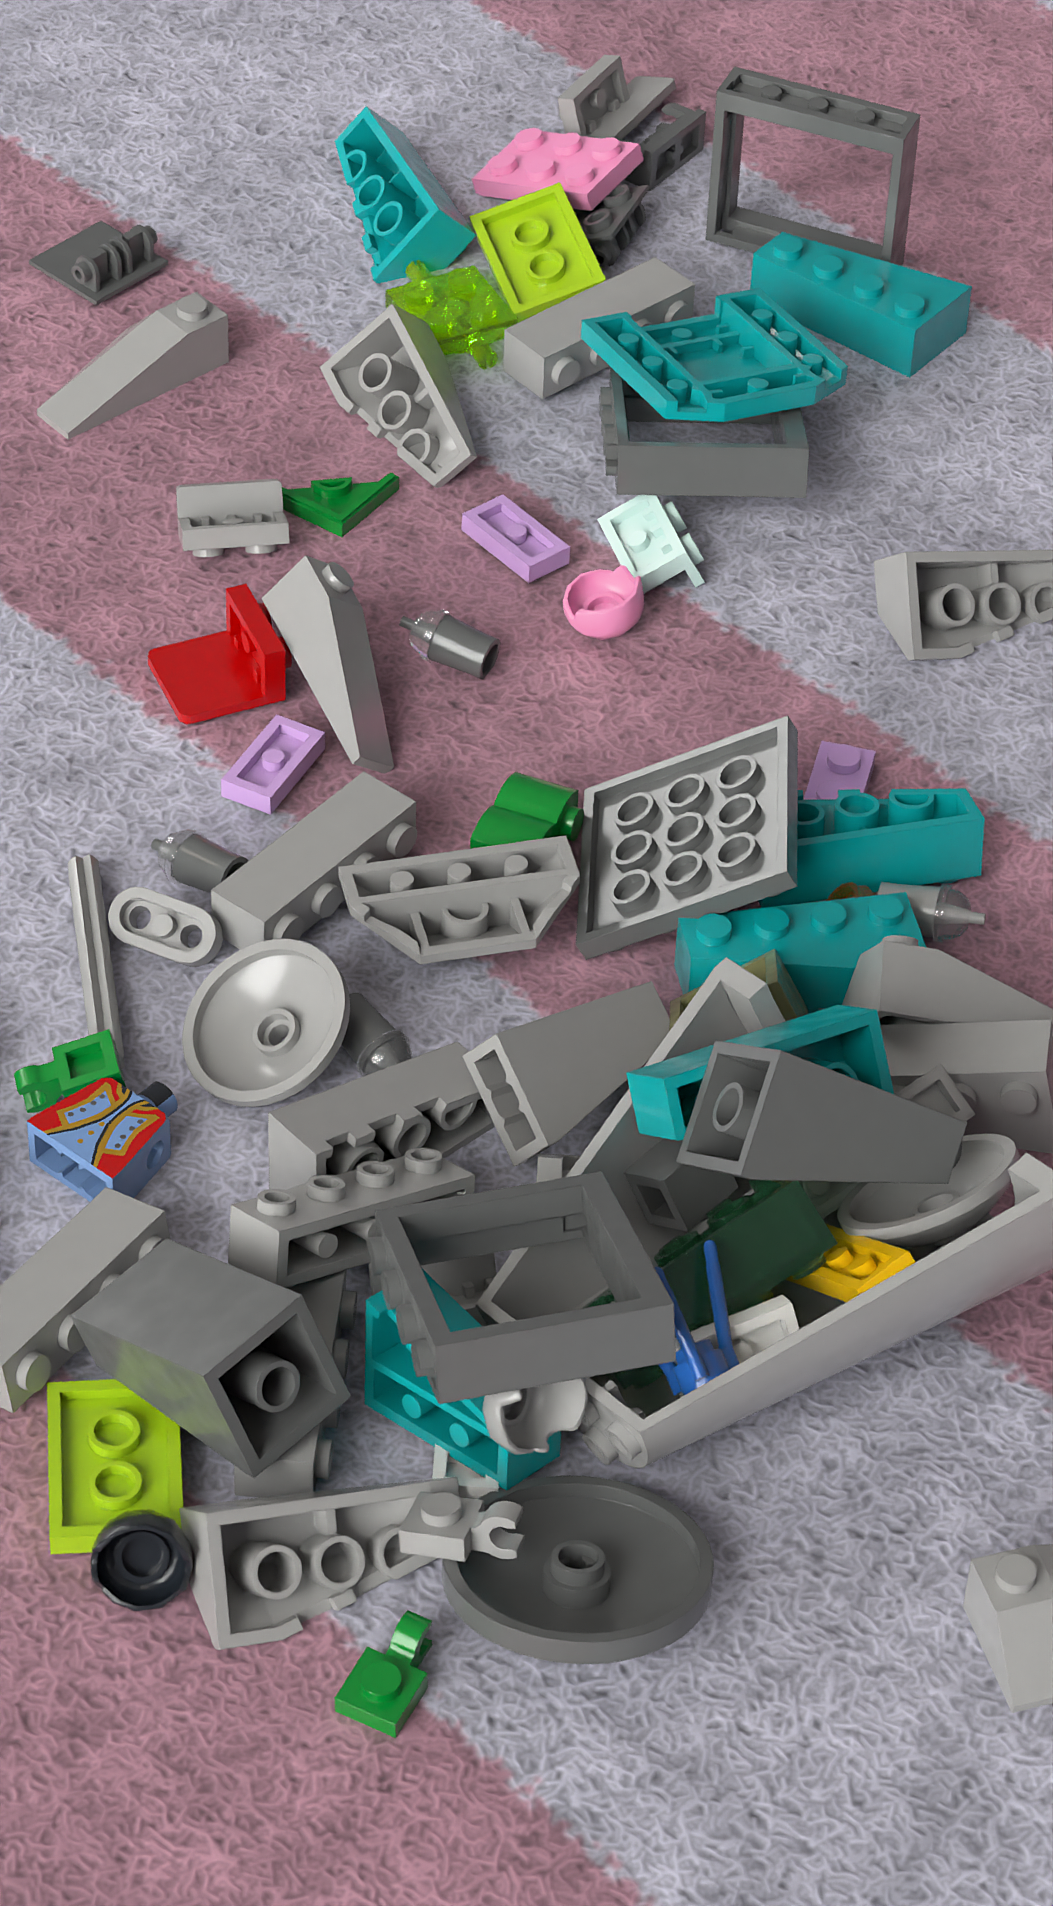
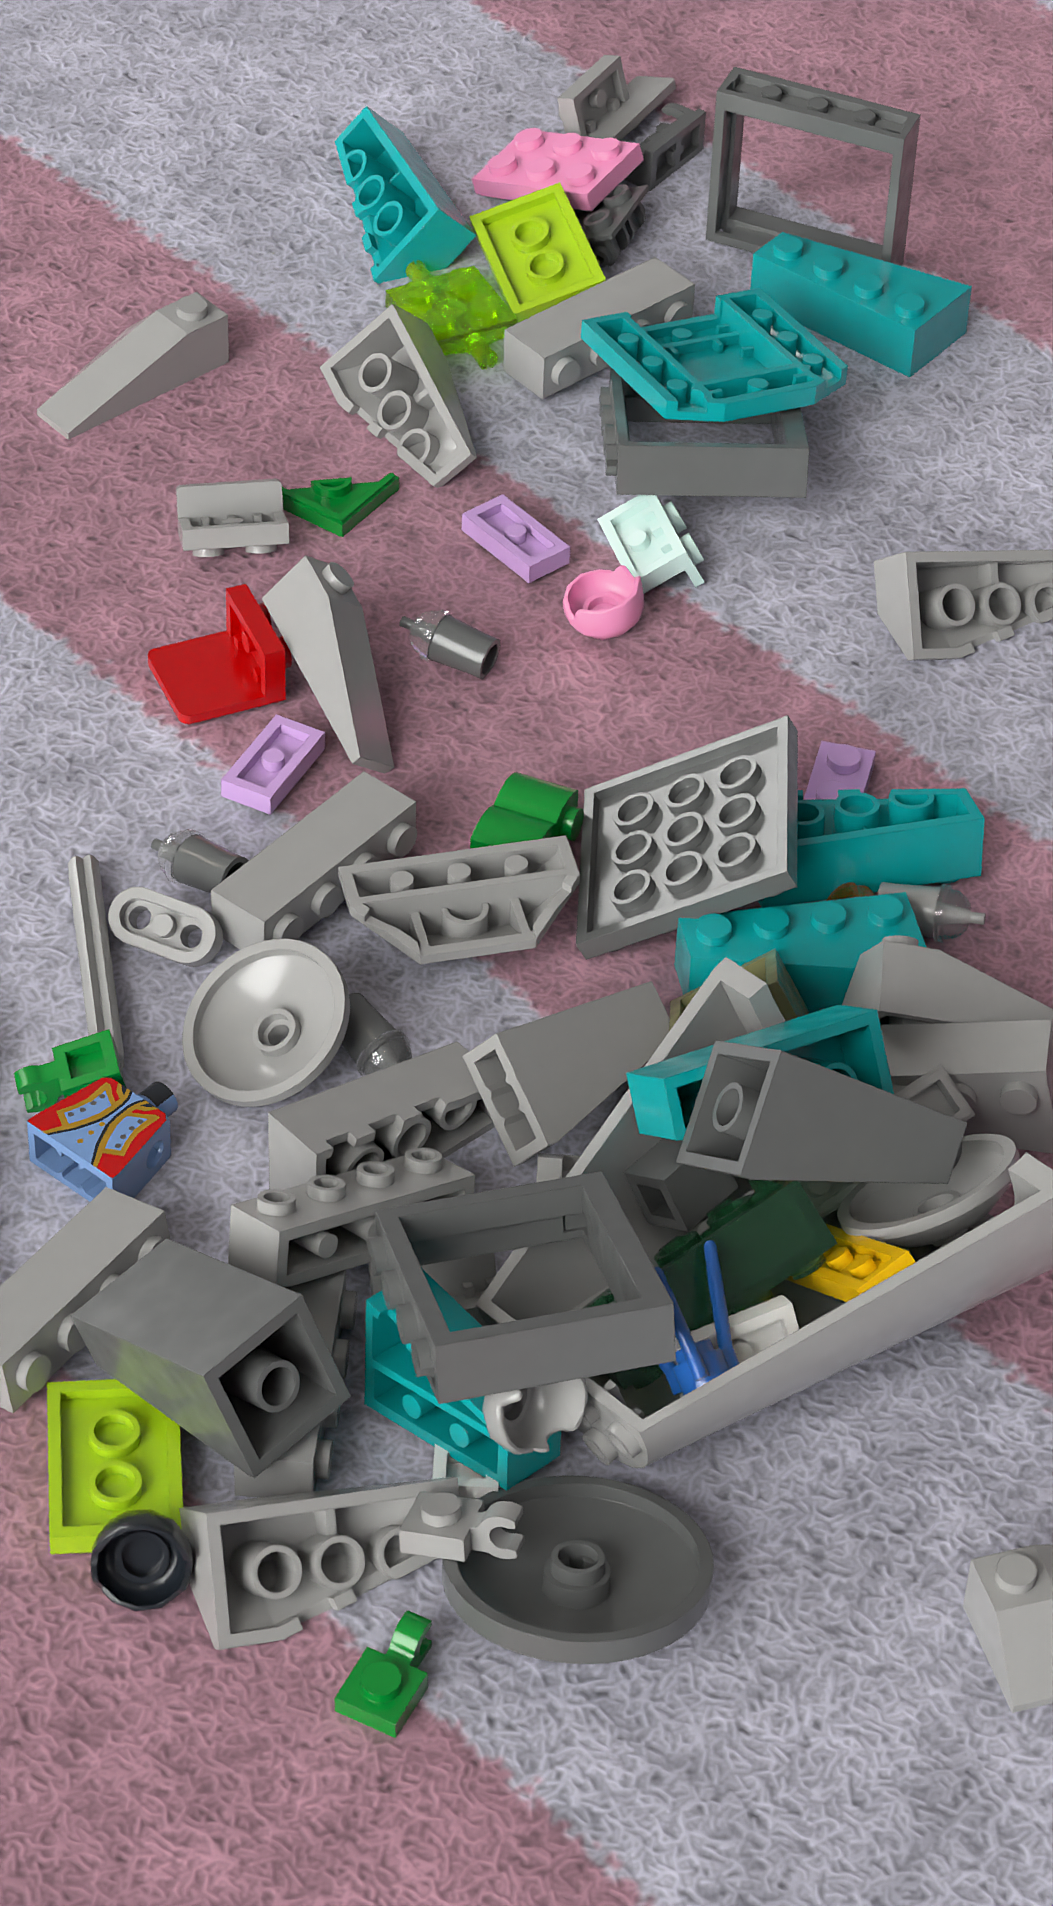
dark grey hinge [29,221,168,305] -> none

